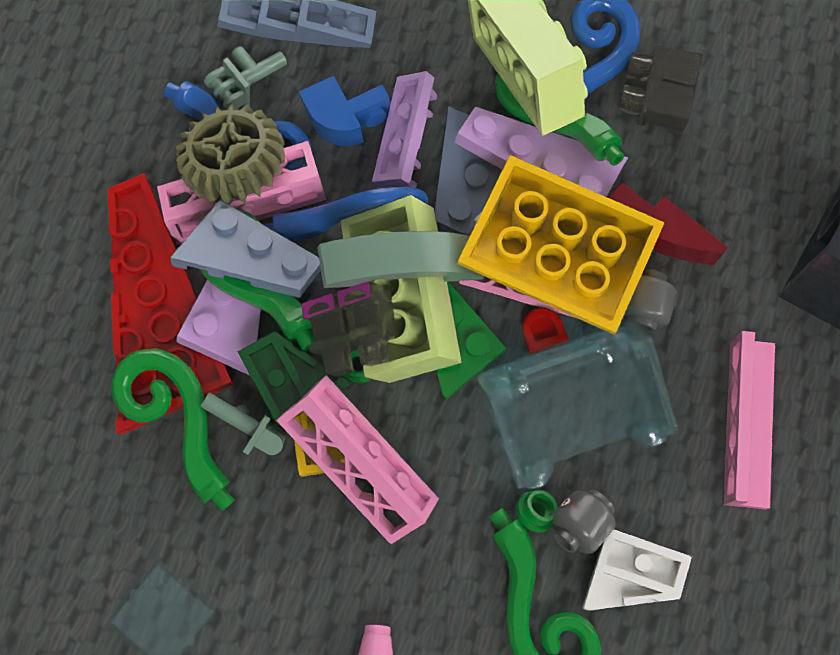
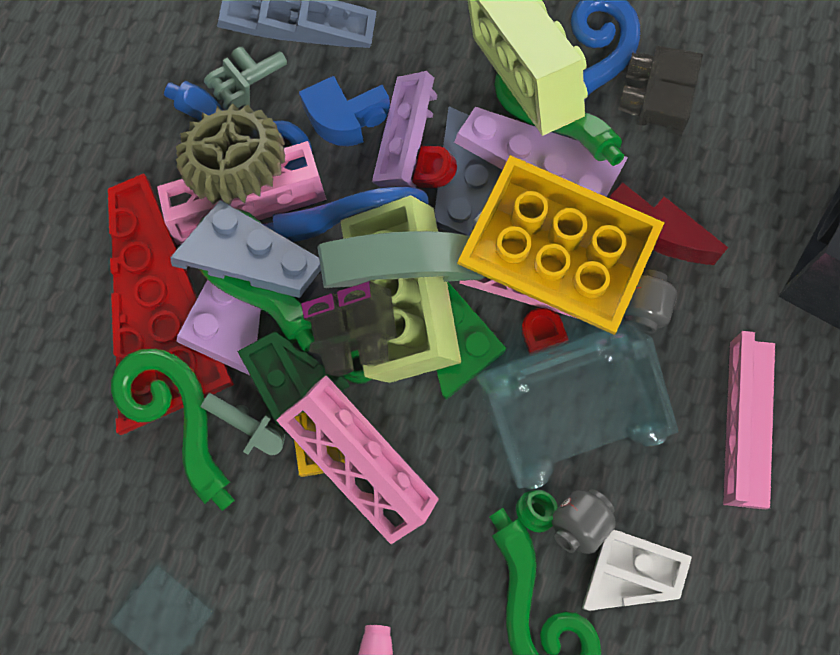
none -> red tile [412,146,457,188]

